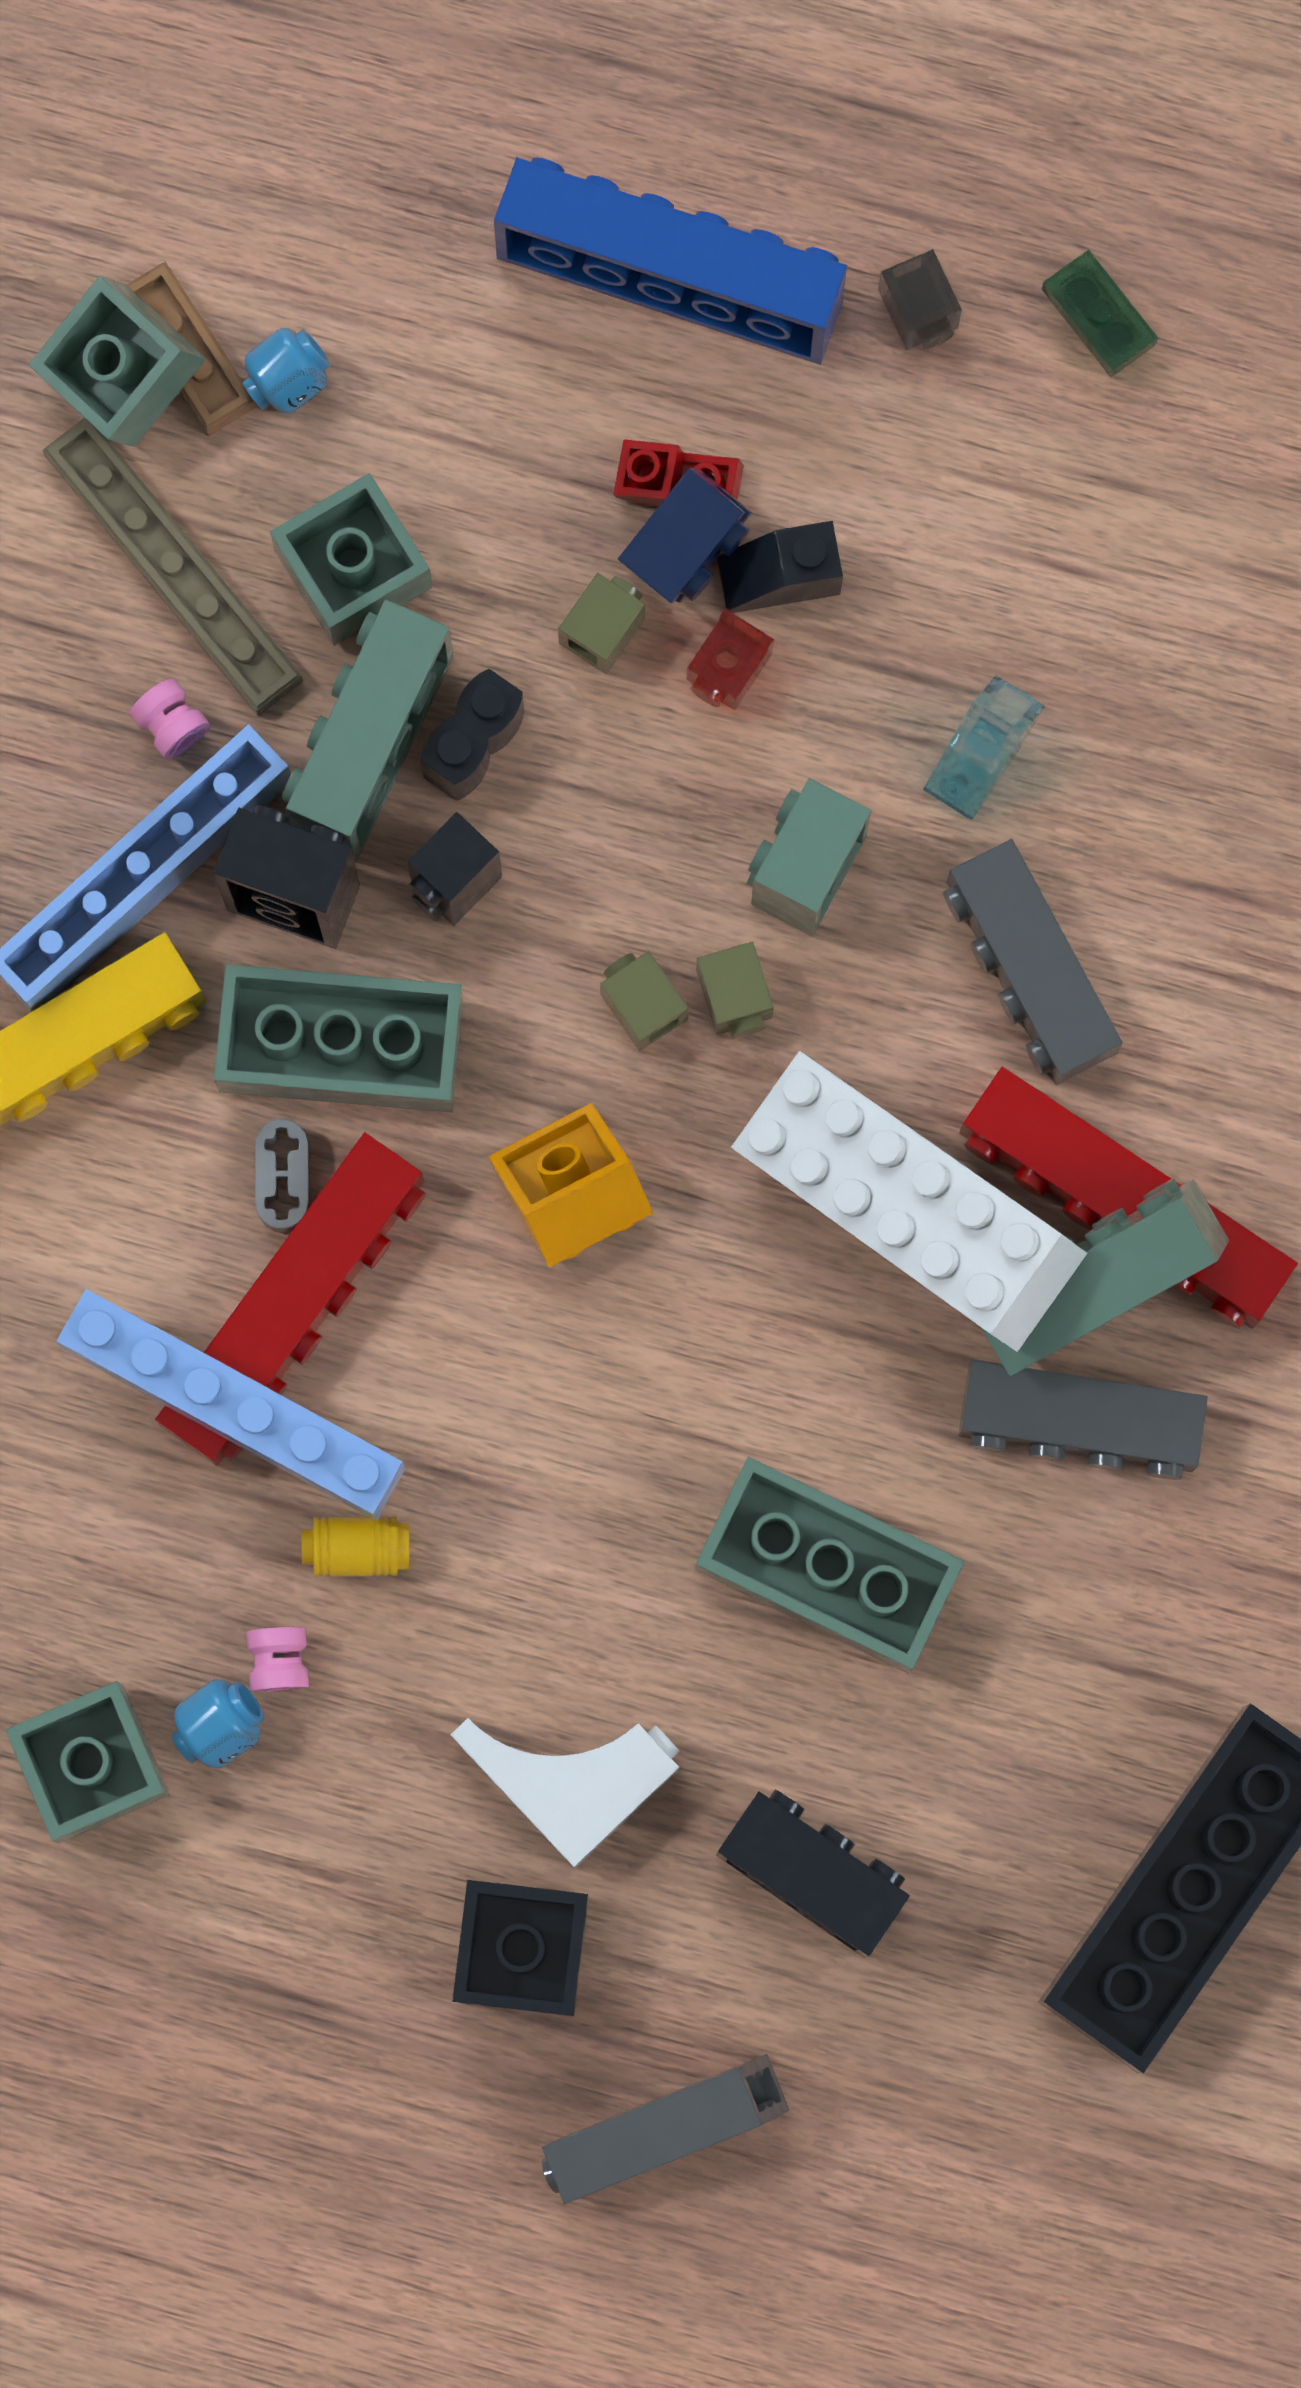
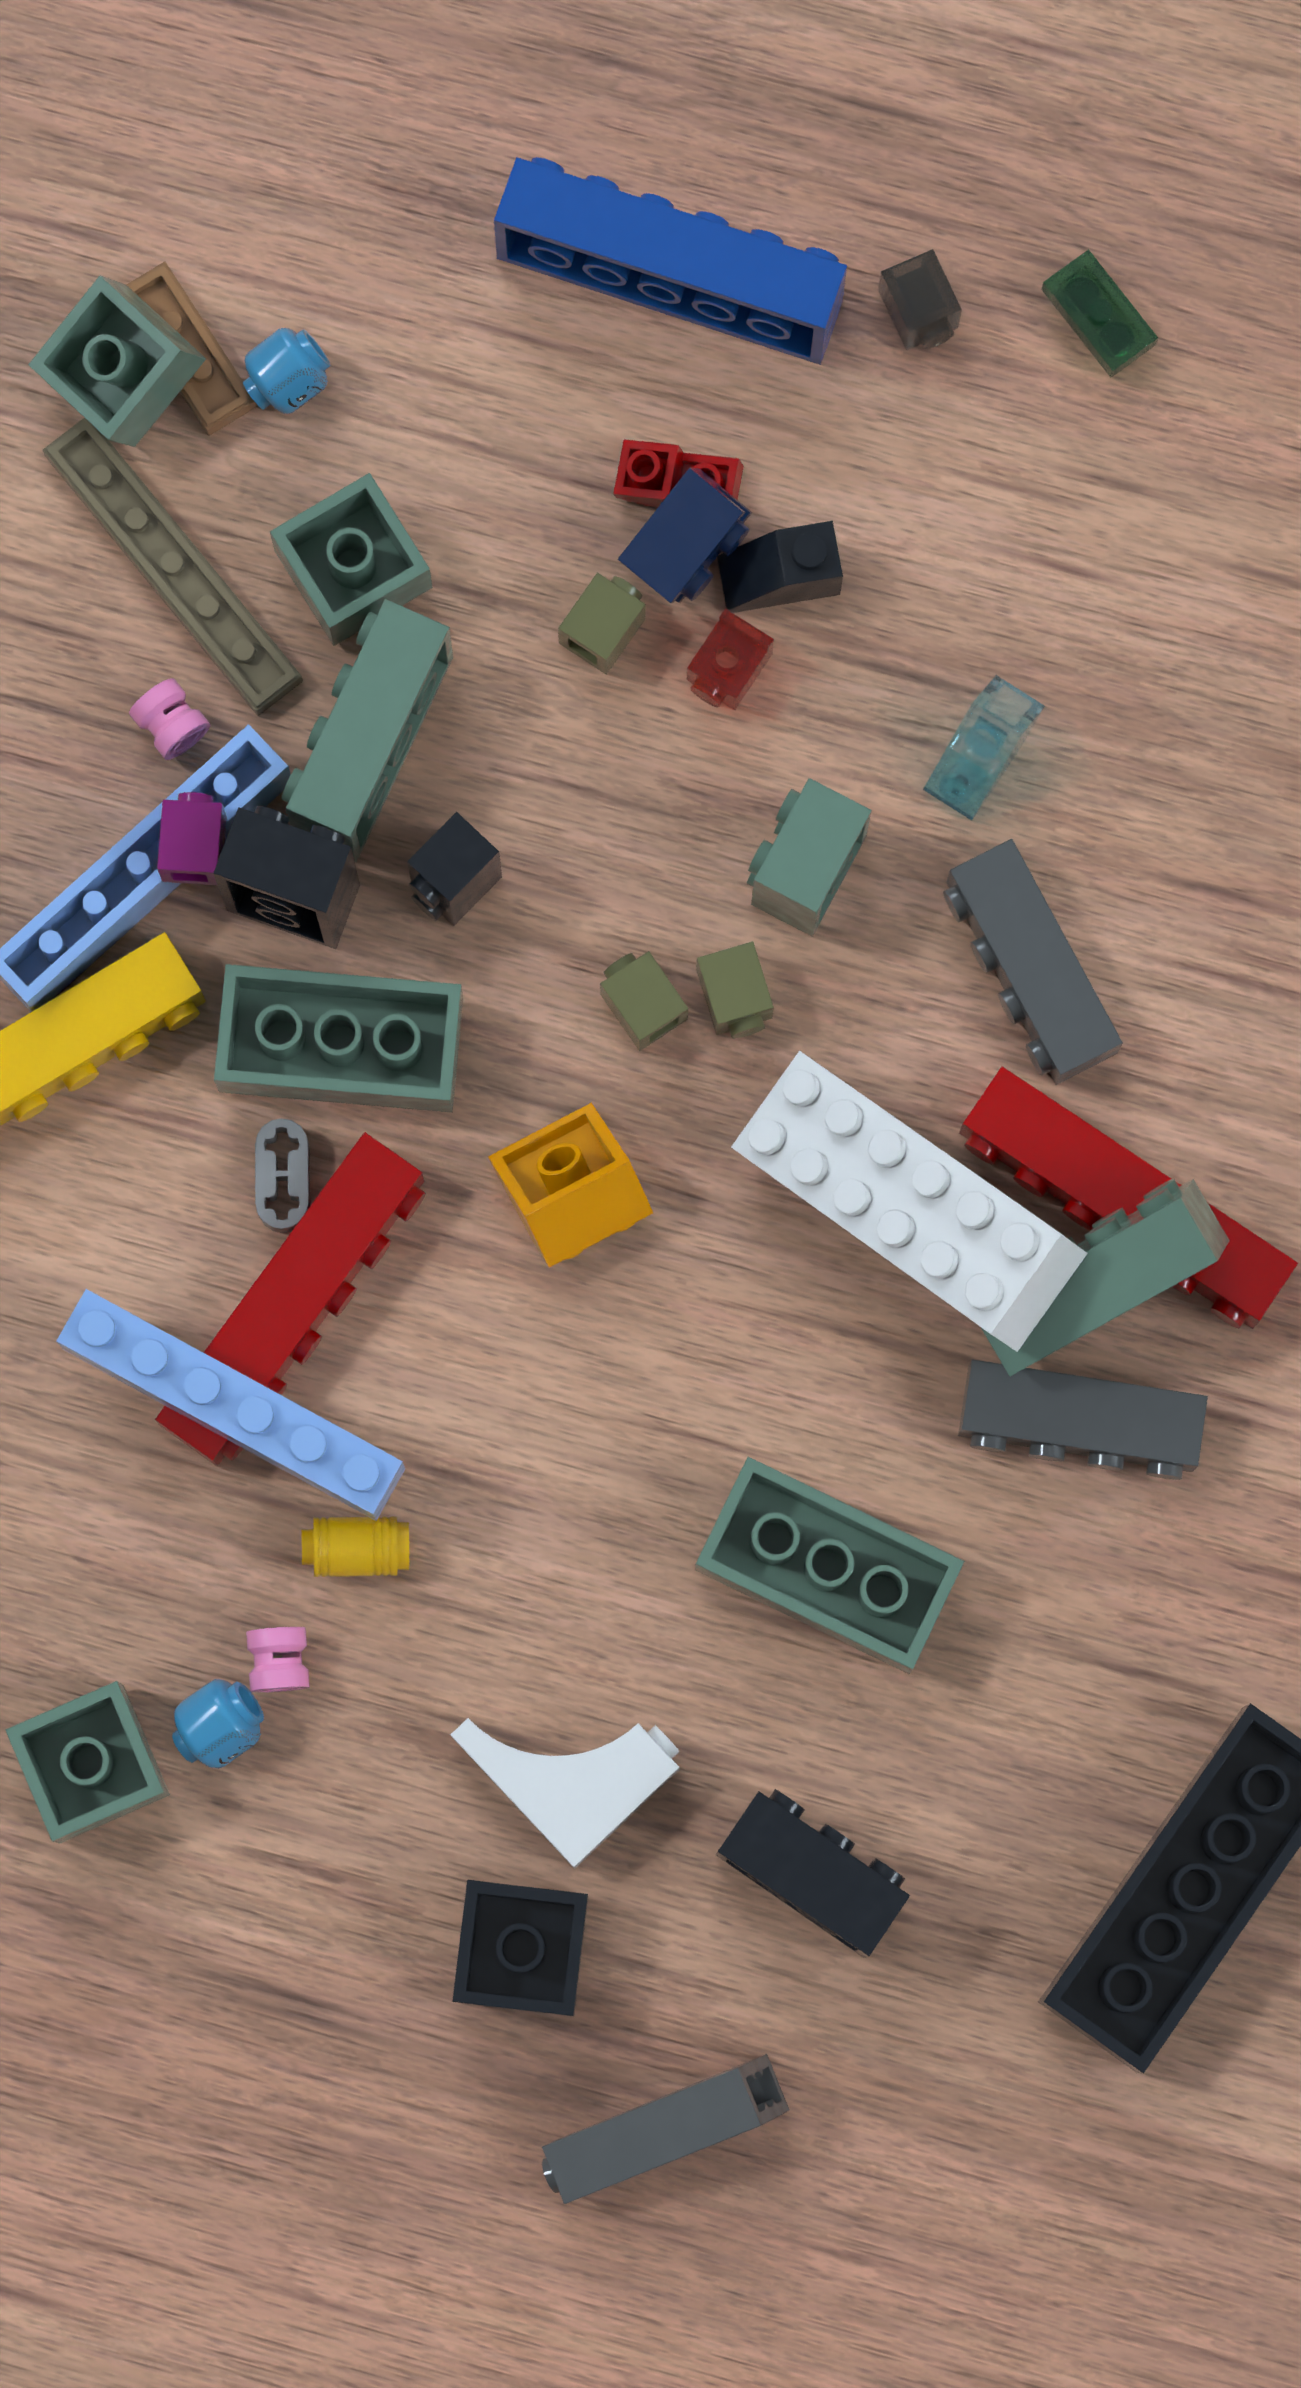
black brick [421,669,524,801] -> none
none -> magenta brick [157,792,227,885]

